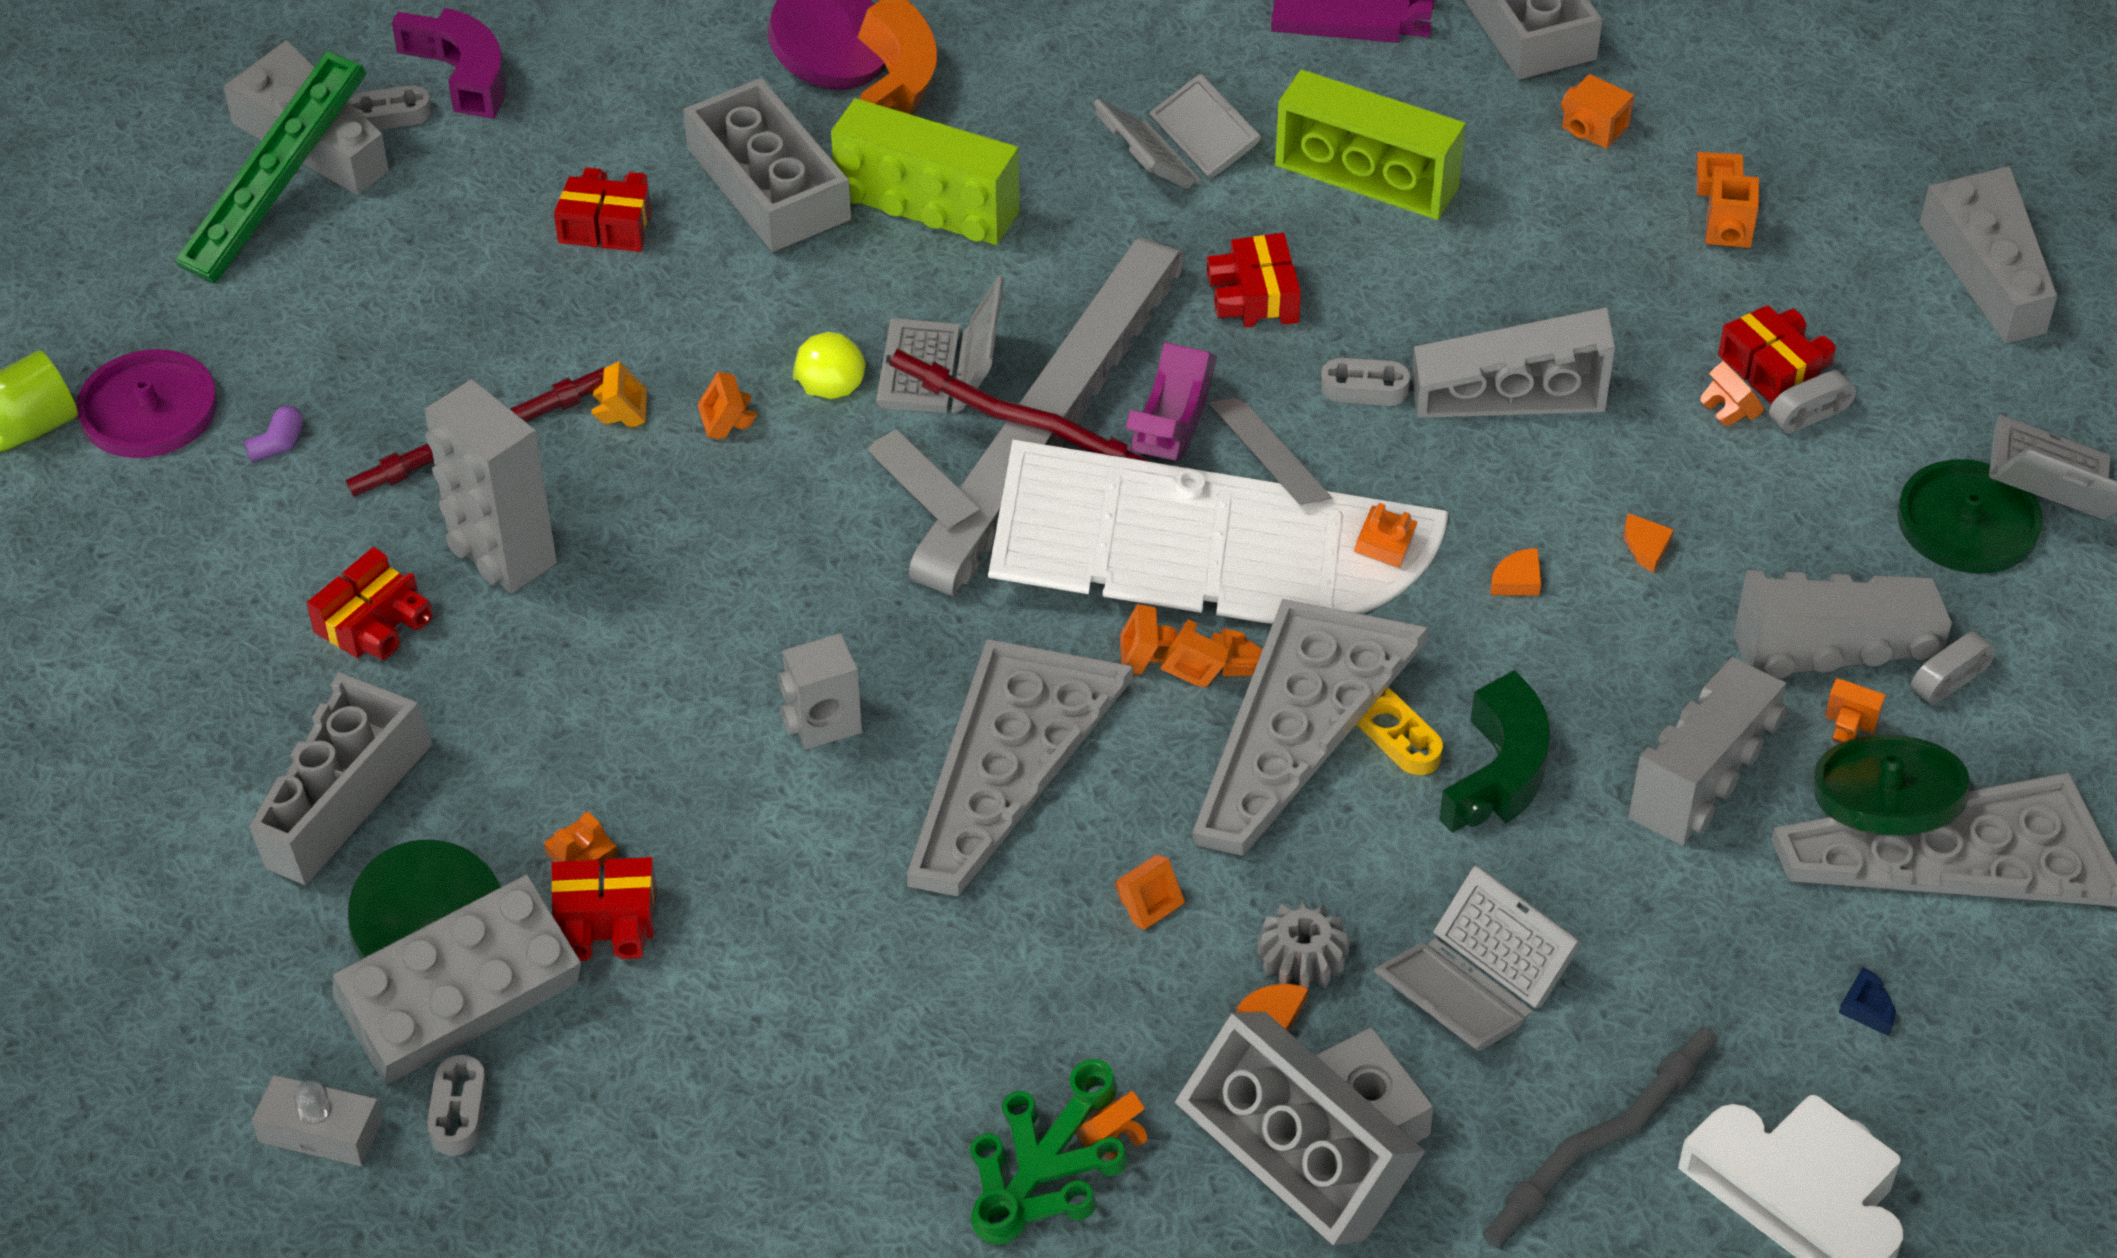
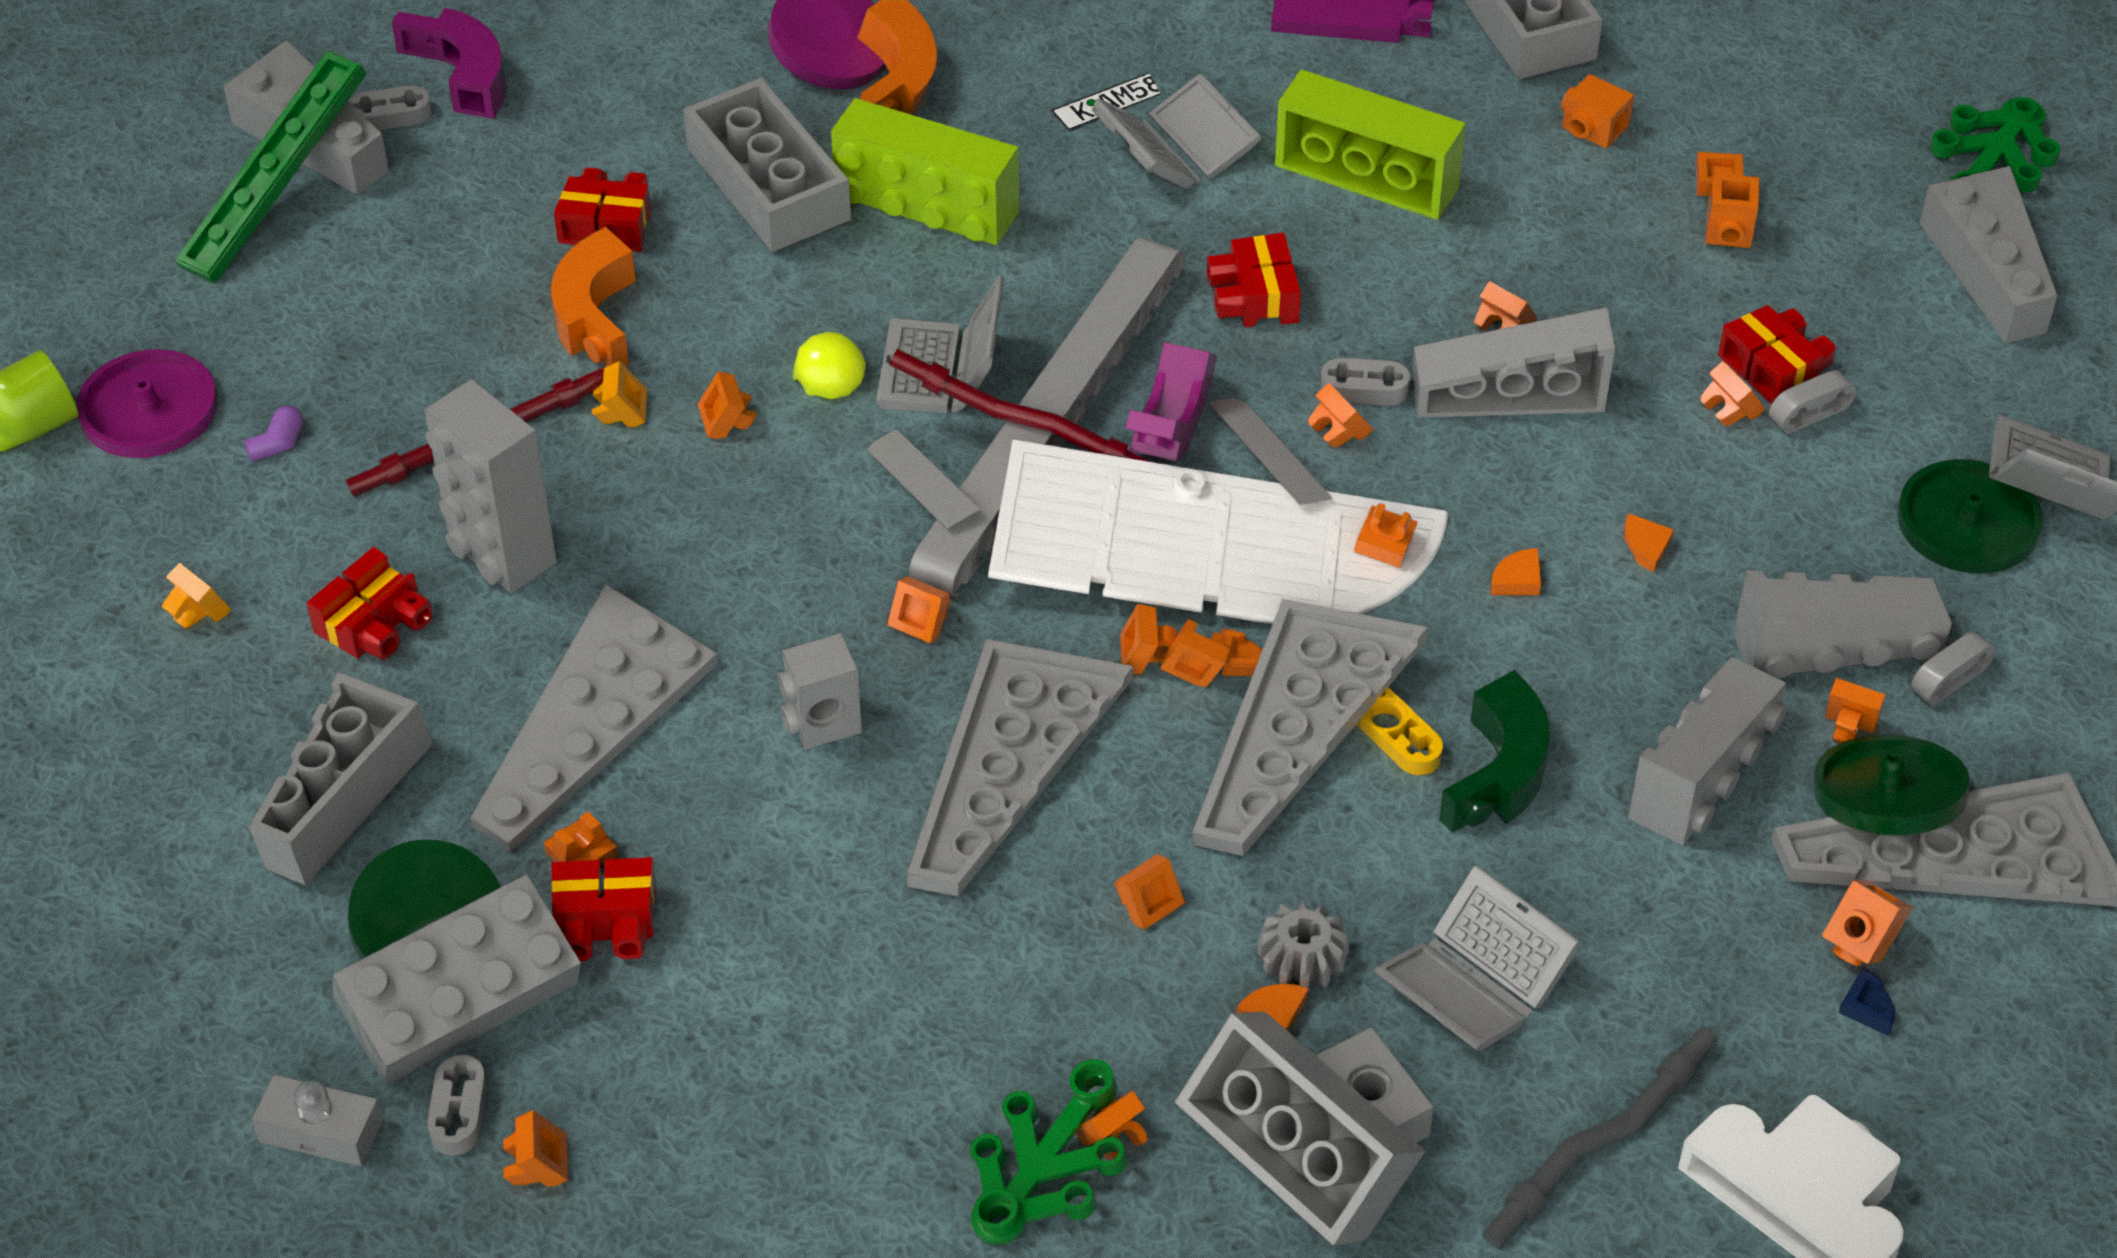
none -> light orange tile [162,563,231,630]
none -> light grey wing [471,584,718,853]
none -> orange tile [503,1110,568,1187]
none -> orange arch [551,227,636,367]
none -> orange tile [887,576,951,643]
none -> sticker [1051,73,1161,130]
none -> orange tile [1308,382,1374,447]
none -> orange tile [1474,281,1537,331]
none -> orange brick [1821,880,1913,967]
none -> green plant [1930,97,2061,192]

